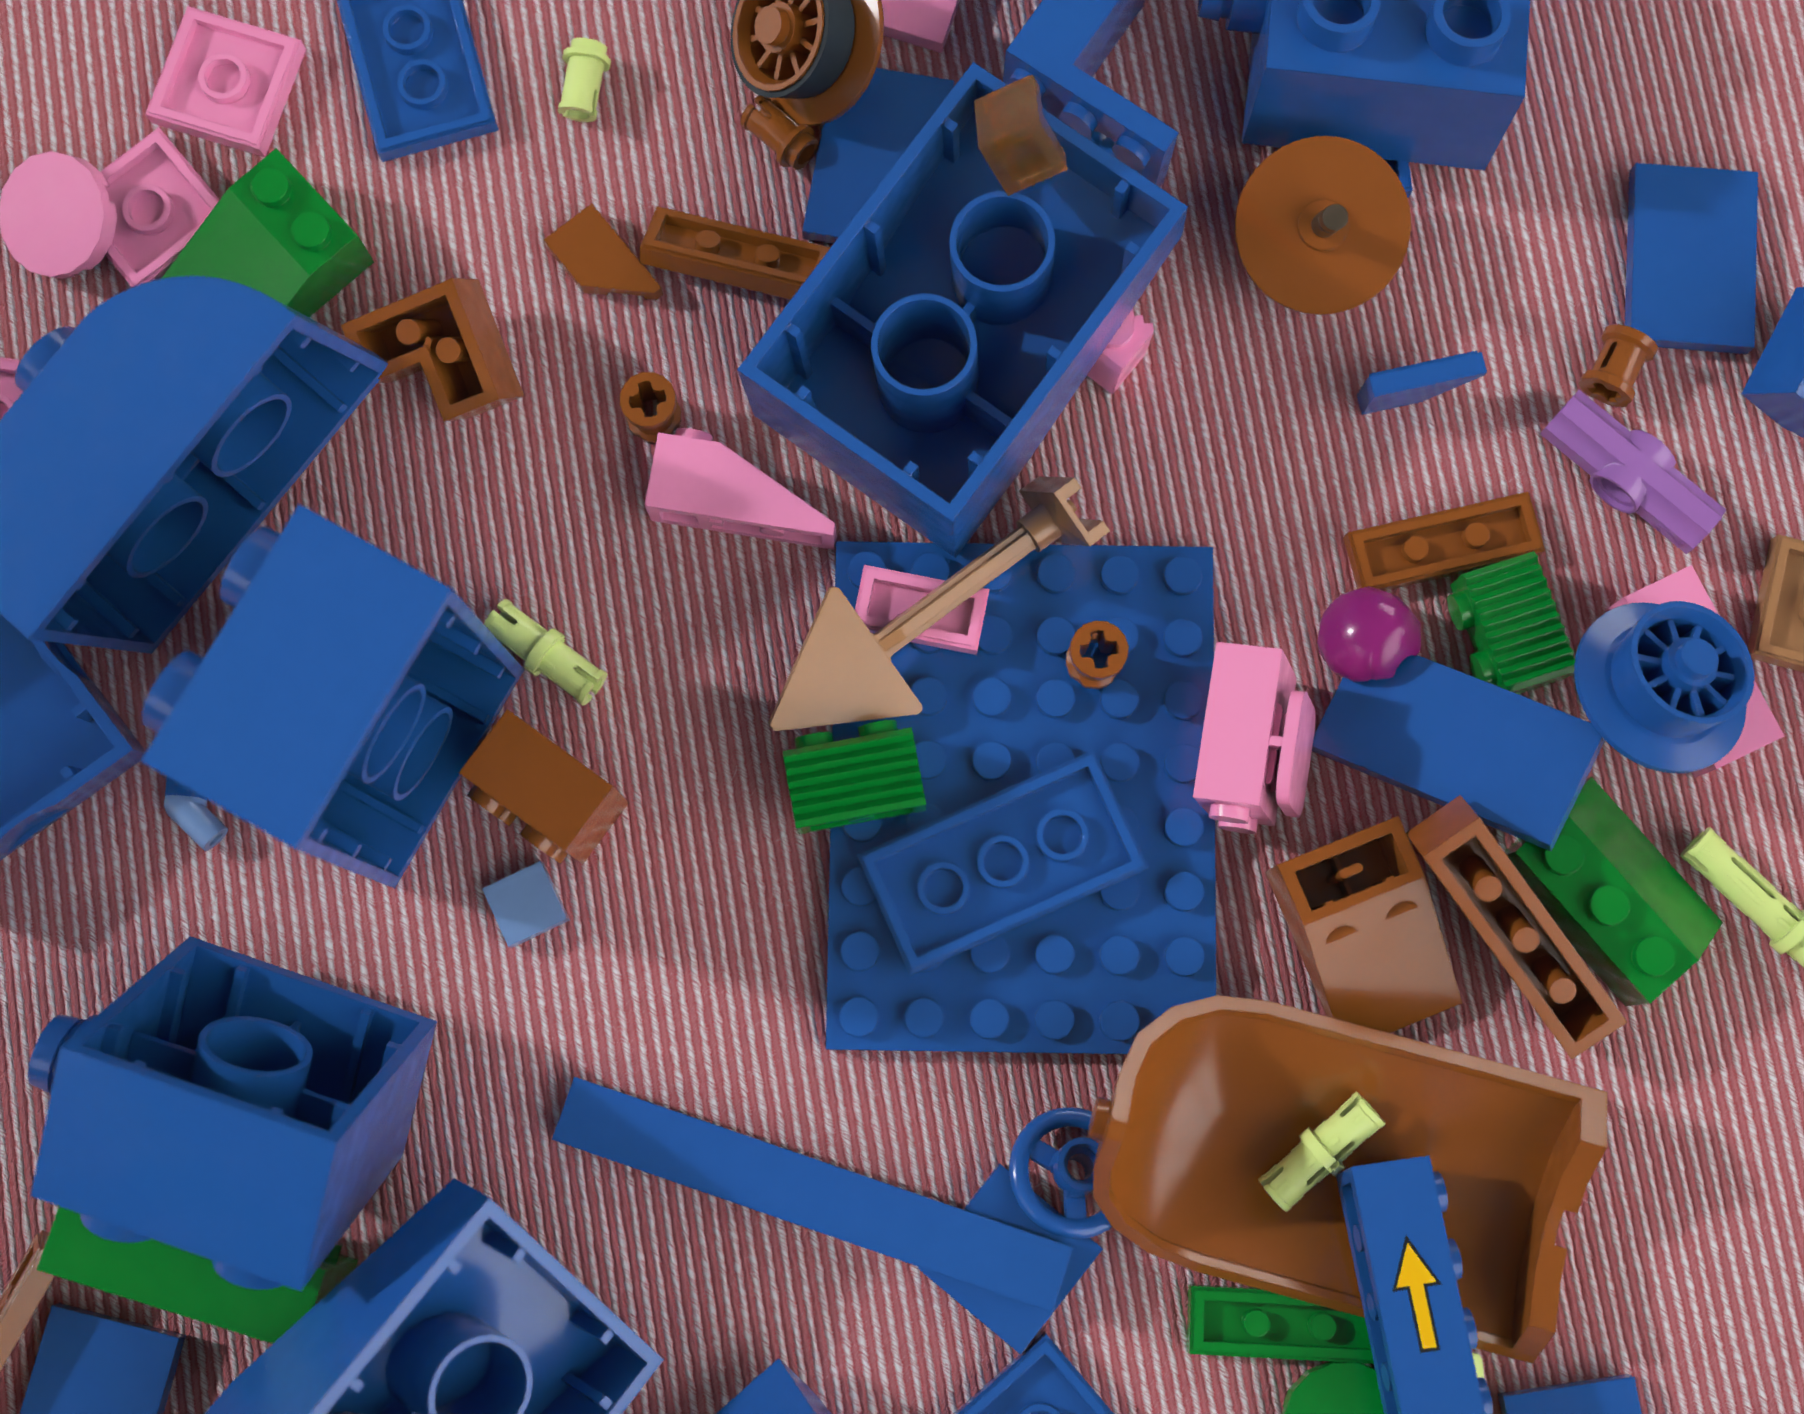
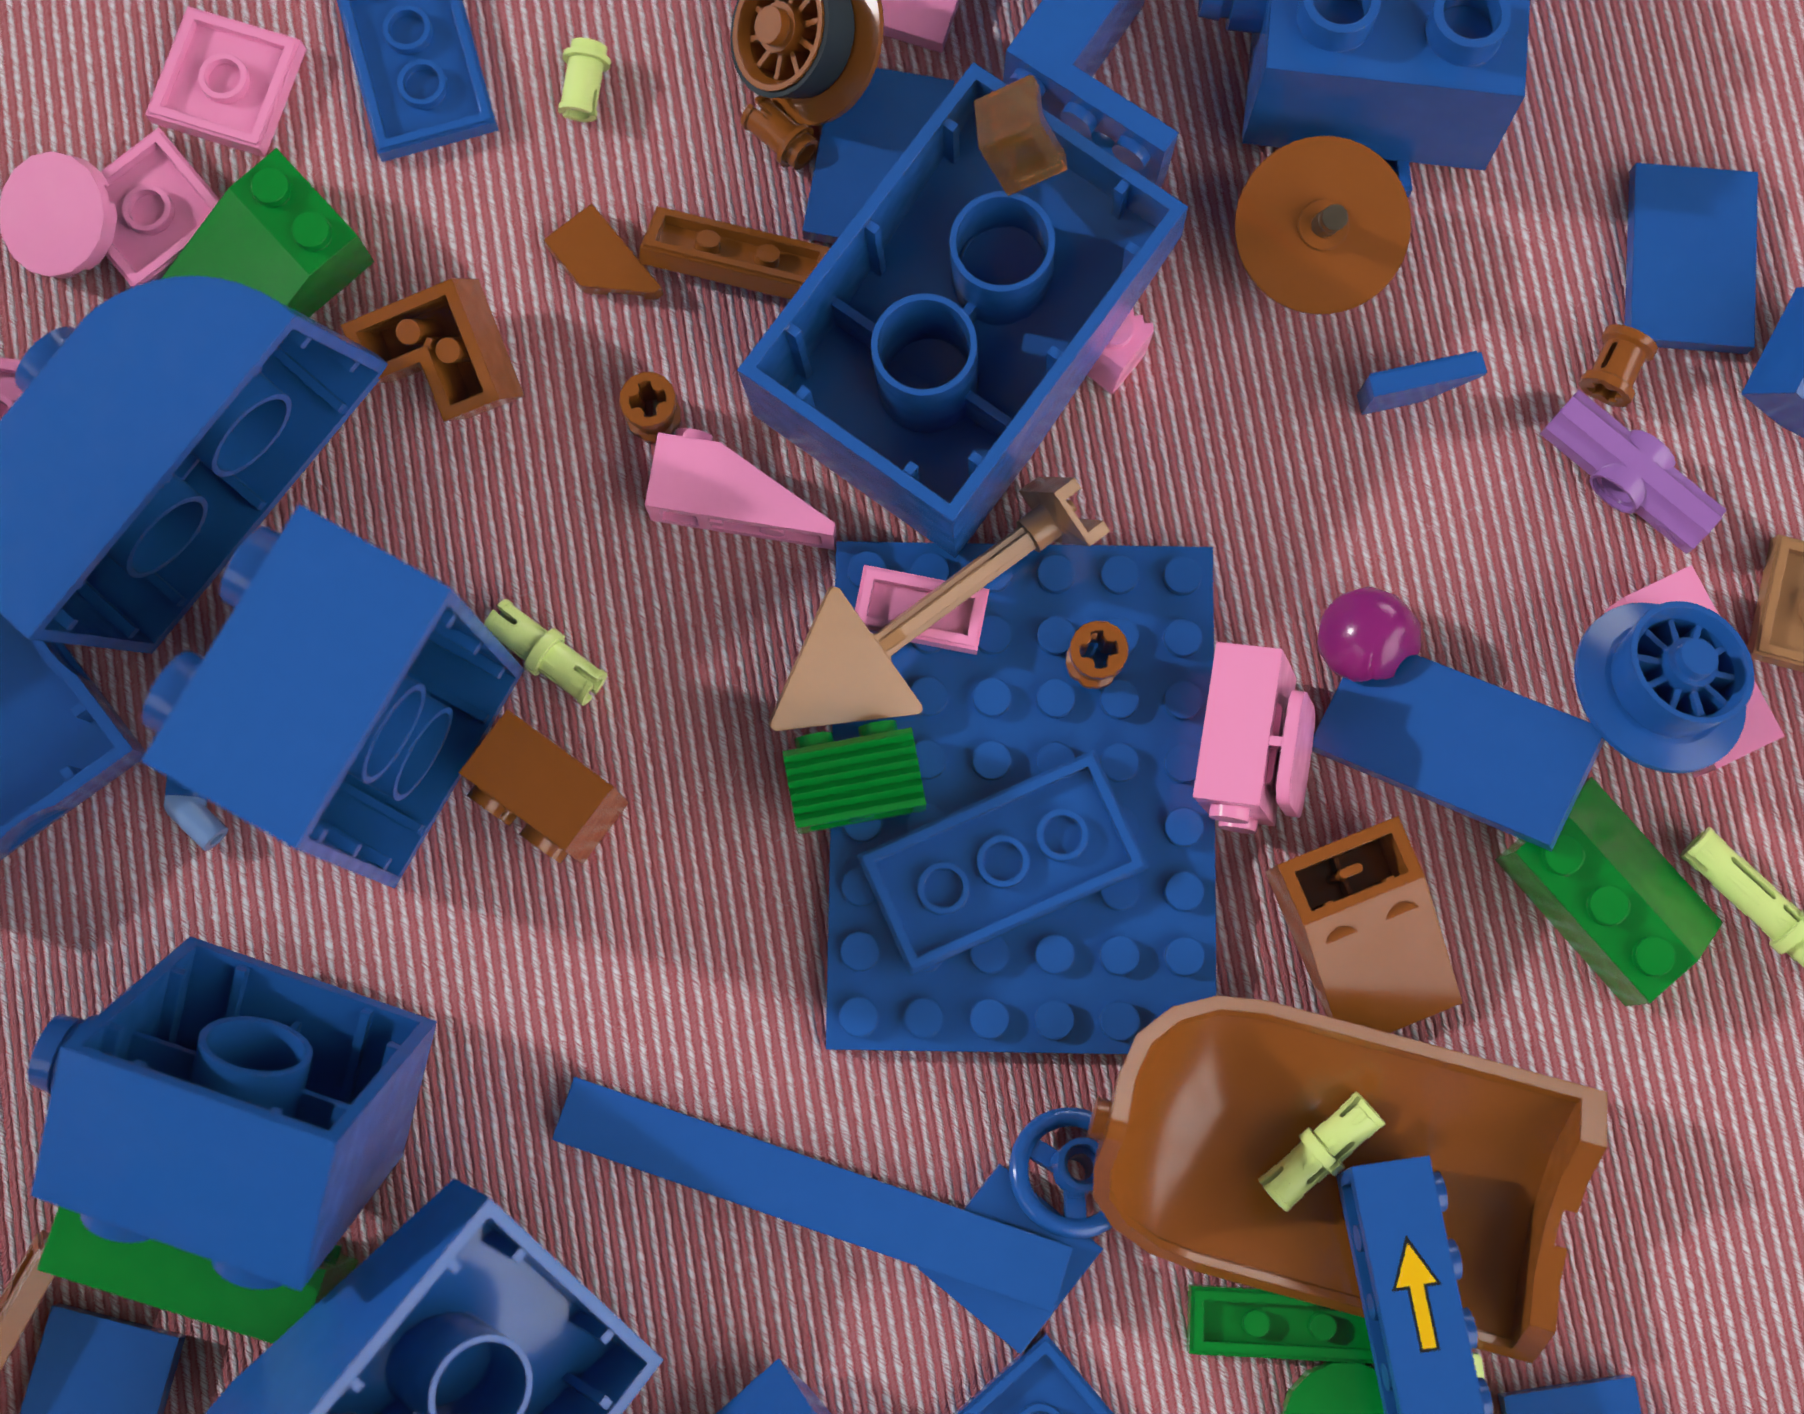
medium blue tile [482,861,570,948] -> none
dark orange tile [1343,491,1545,591] -> none
dark orange brick [1406,795,1627,1060] -> none
green brick [1447,551,1575,694] -> none

